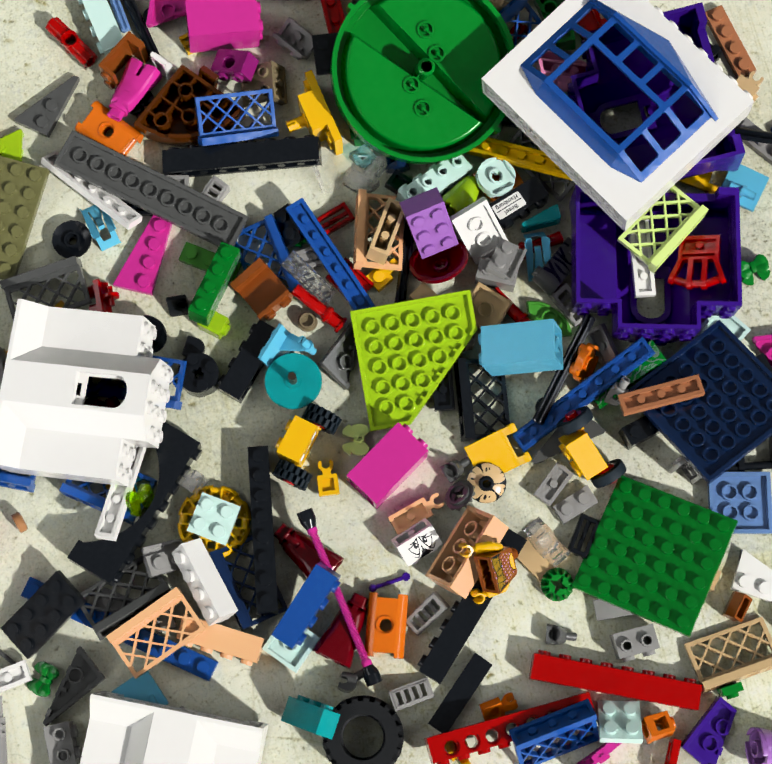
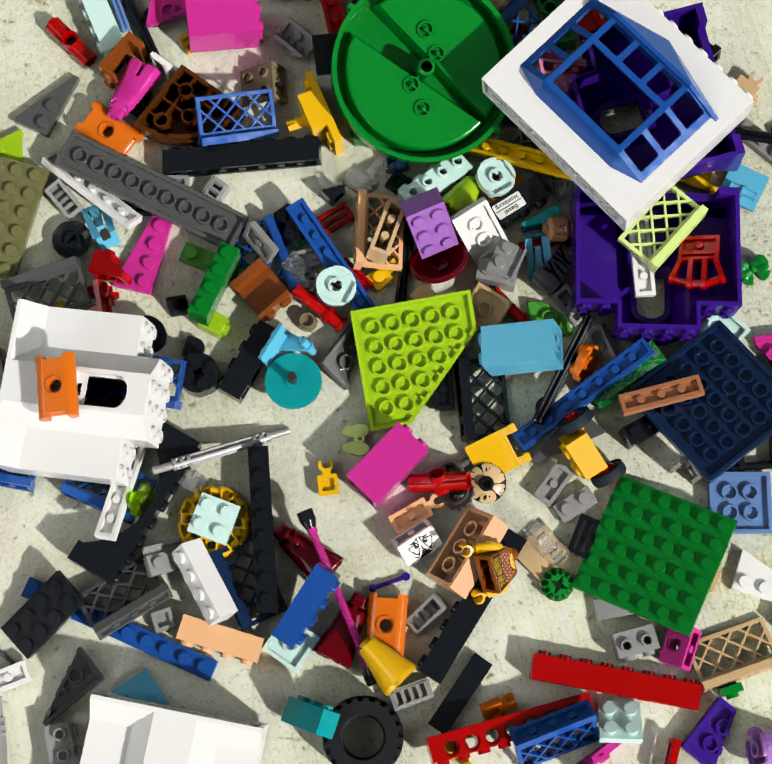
medium nougat tile [11,512,28,533] -> none
green piece [27,661,59,697] -> none
light nougat fence [106,587,206,679] -> none
reddish brown tile [198,65,219,88] -> none
magenta brick [211,49,259,82] -> none
brick [272,403,342,491] -> none
dark grey piece [338,669,363,693] -> none
clear light blue tile [349,144,377,170] -> none
dark grey piece [546,624,577,645] -> none
light grey piece [604,376,630,406] -> none
orange brick [642,711,676,744] -> none
nougat plate [705,5,756,79] -> none
dark orange piece [722,591,753,623] -> none
none -> orange piece [35,352,79,422]
none -> light grey slope [44,177,84,221]
none -> red arch [87,249,133,286]
none -> light grey axle [151,427,290,475]
none -> light grey plate [242,220,279,264]
none -> light aqua plate [316,265,356,306]
none -> black slope [321,185,345,206]
none -> yellow cone [359,637,417,696]
none -> red piece [407,468,472,496]
none -> medium nougat head [542,215,573,242]
none -> dark pink brick [659,627,702,672]

